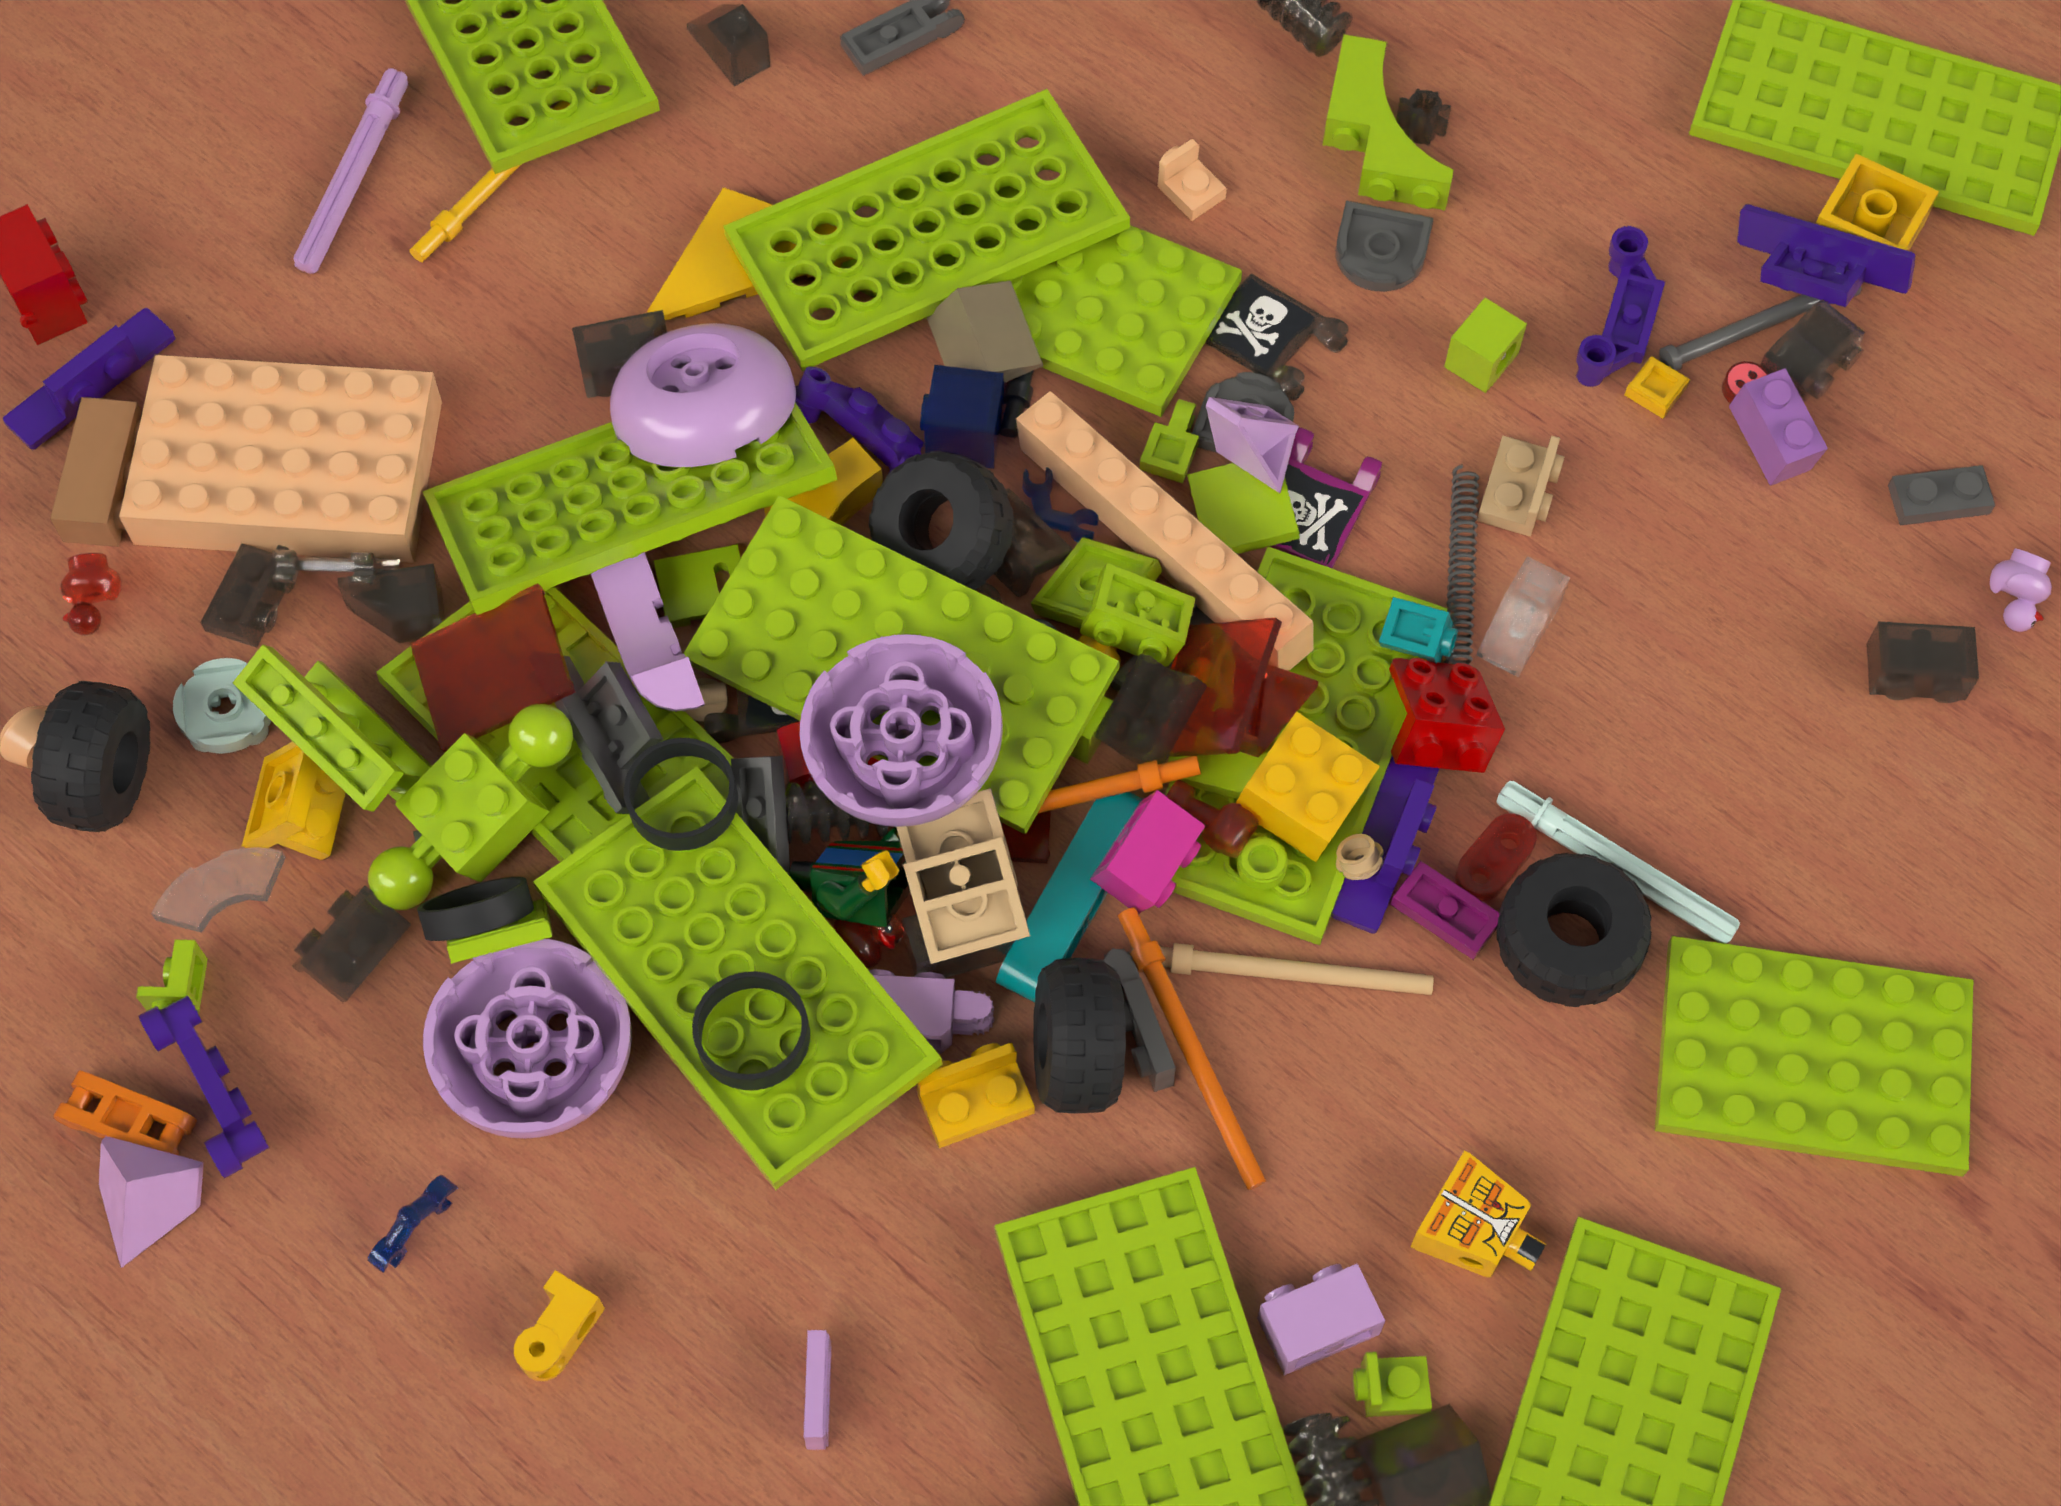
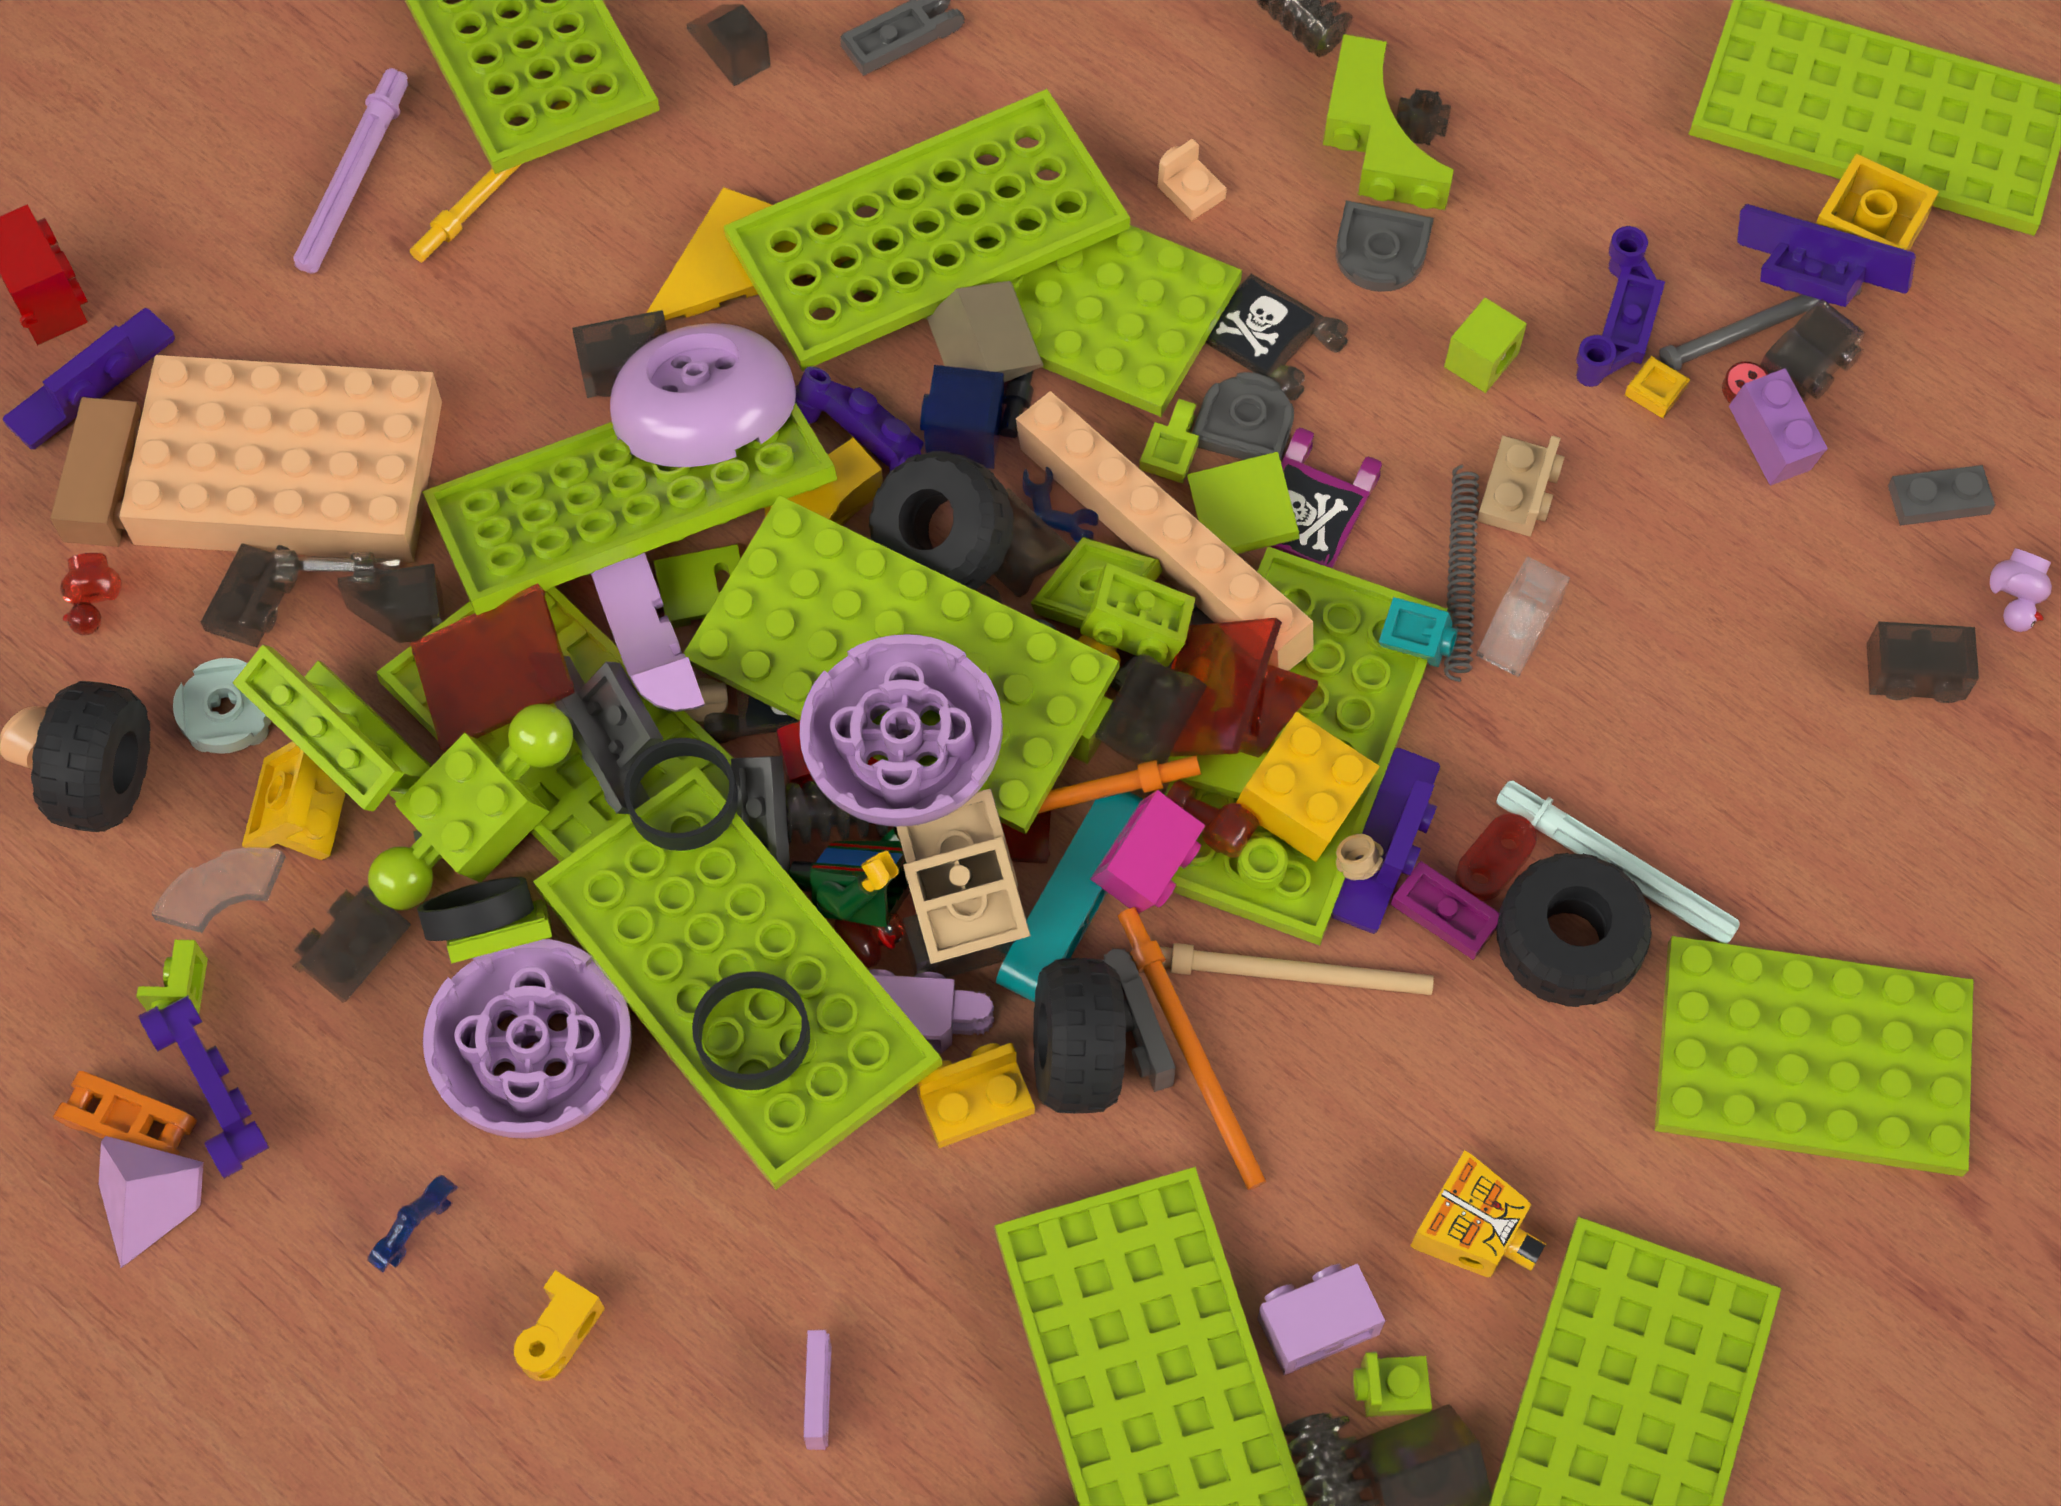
lavender slope [1206,397,1299,493] -> none
red bracket [1389,658,1505,773] -> none

